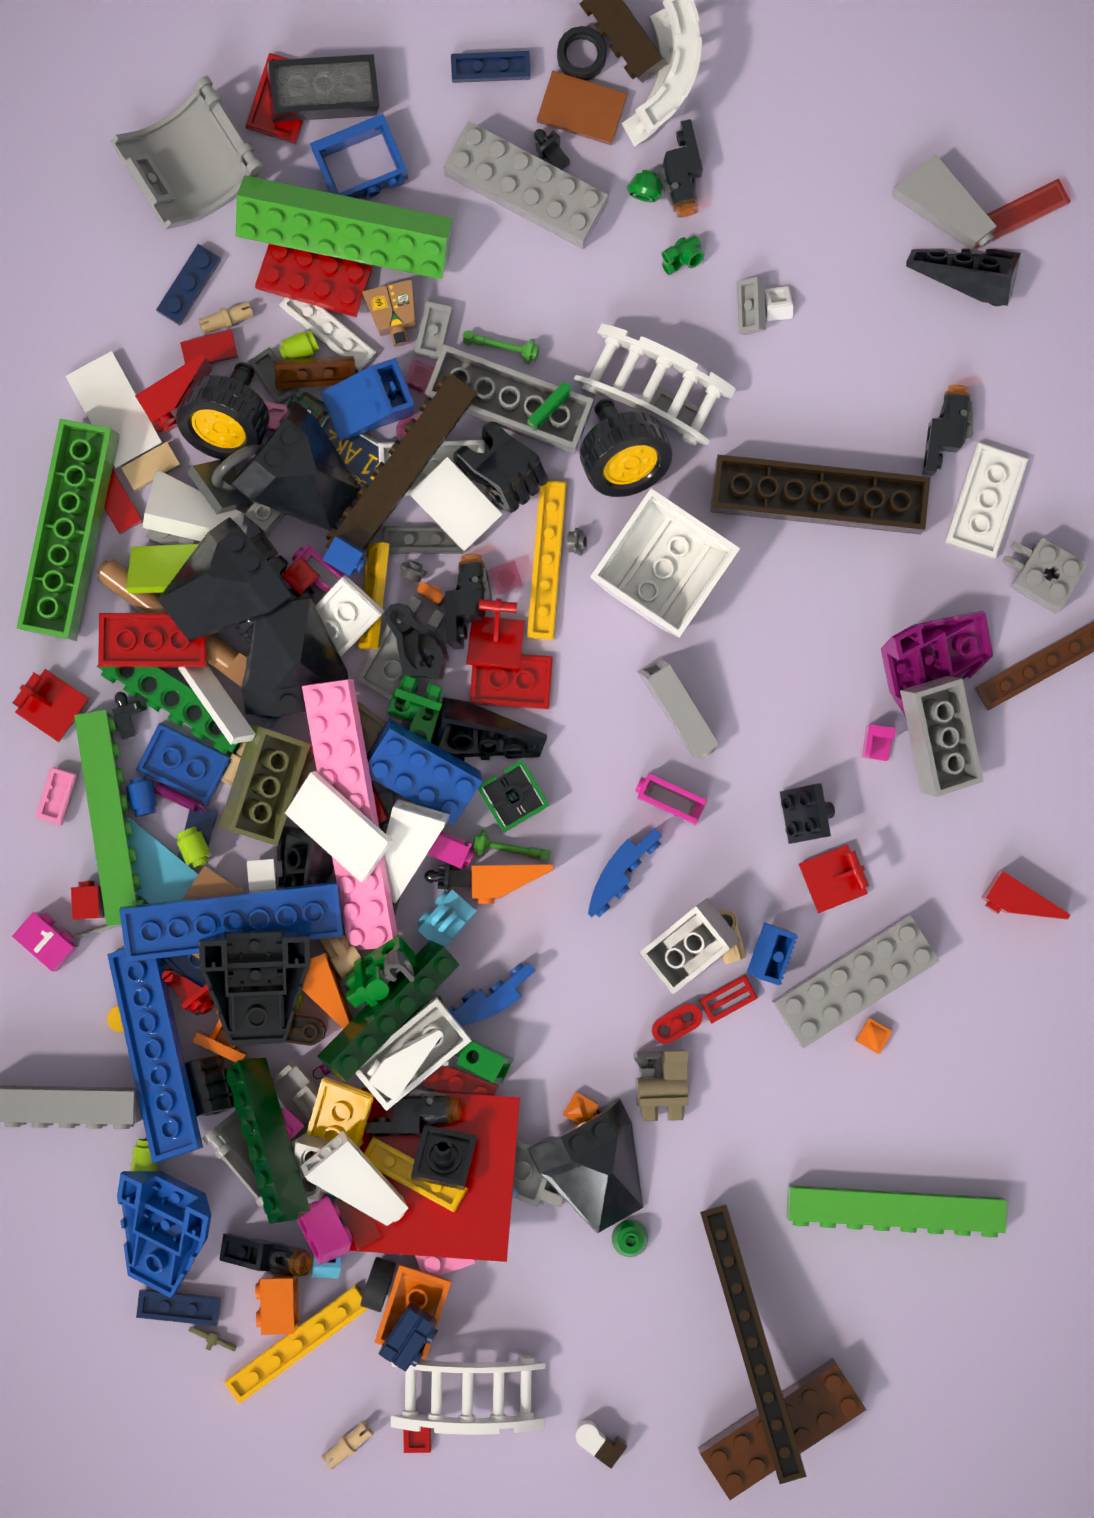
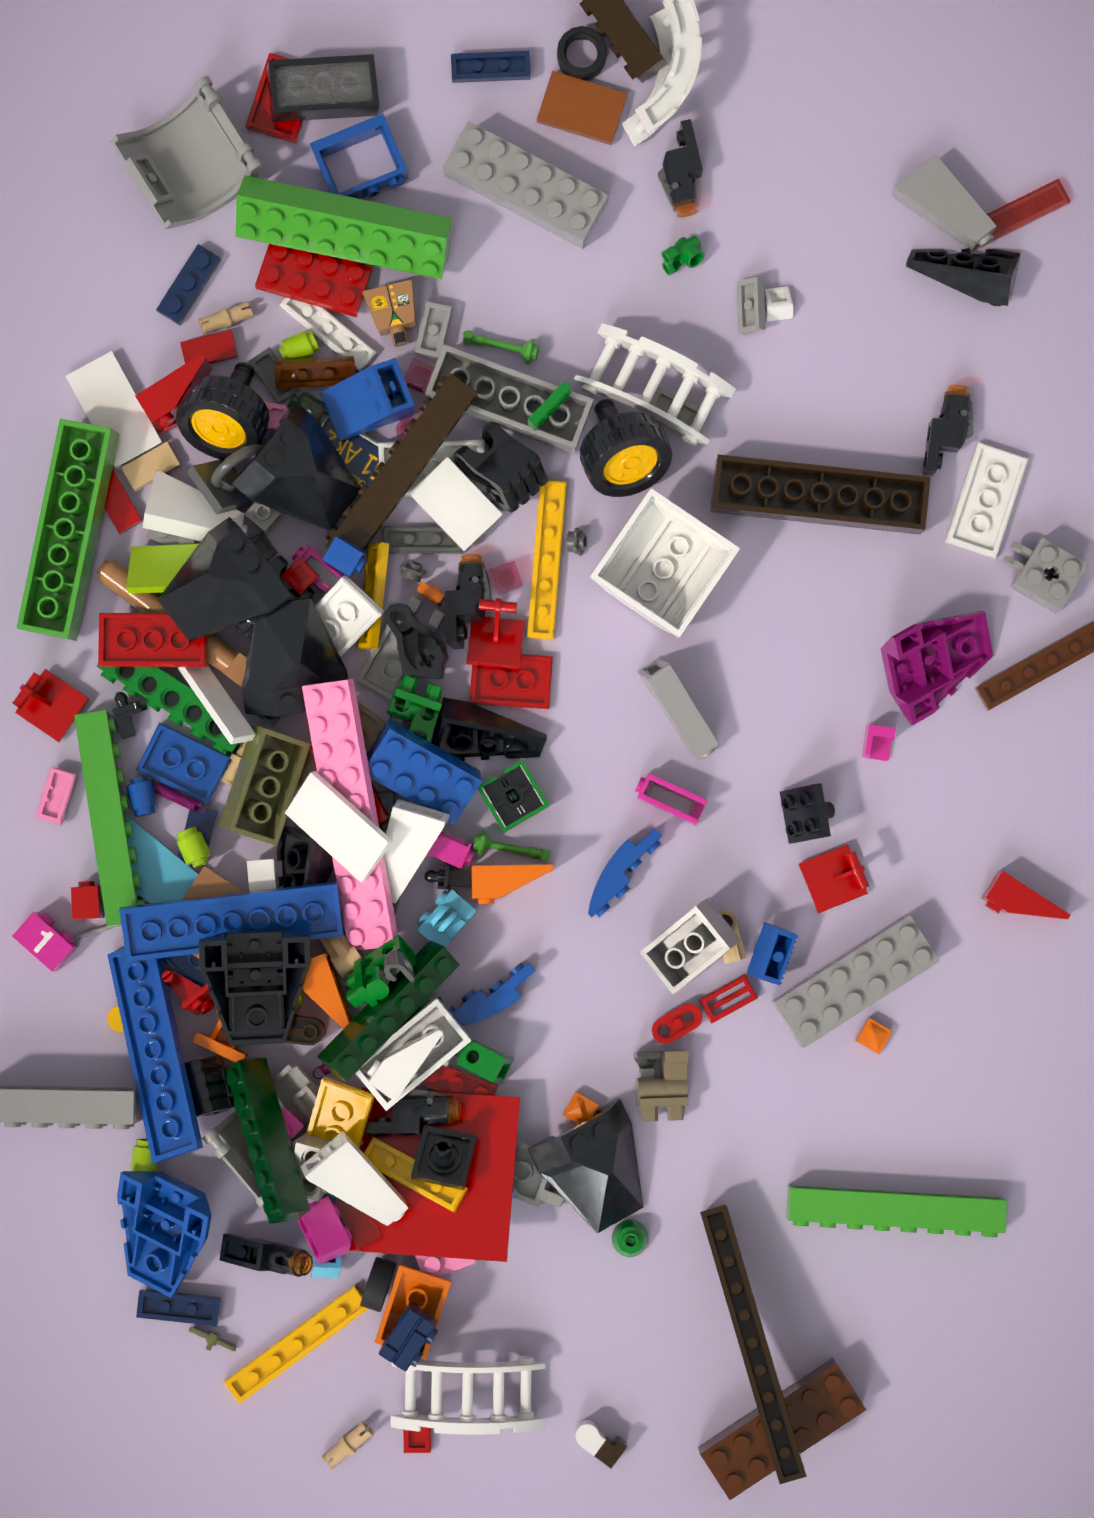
orange brick [255,1272,299,1335] -> none
black piece [534,129,570,170] -> none
green cone [627,170,662,203] -> none
light grey brick [900,676,984,797] -> none

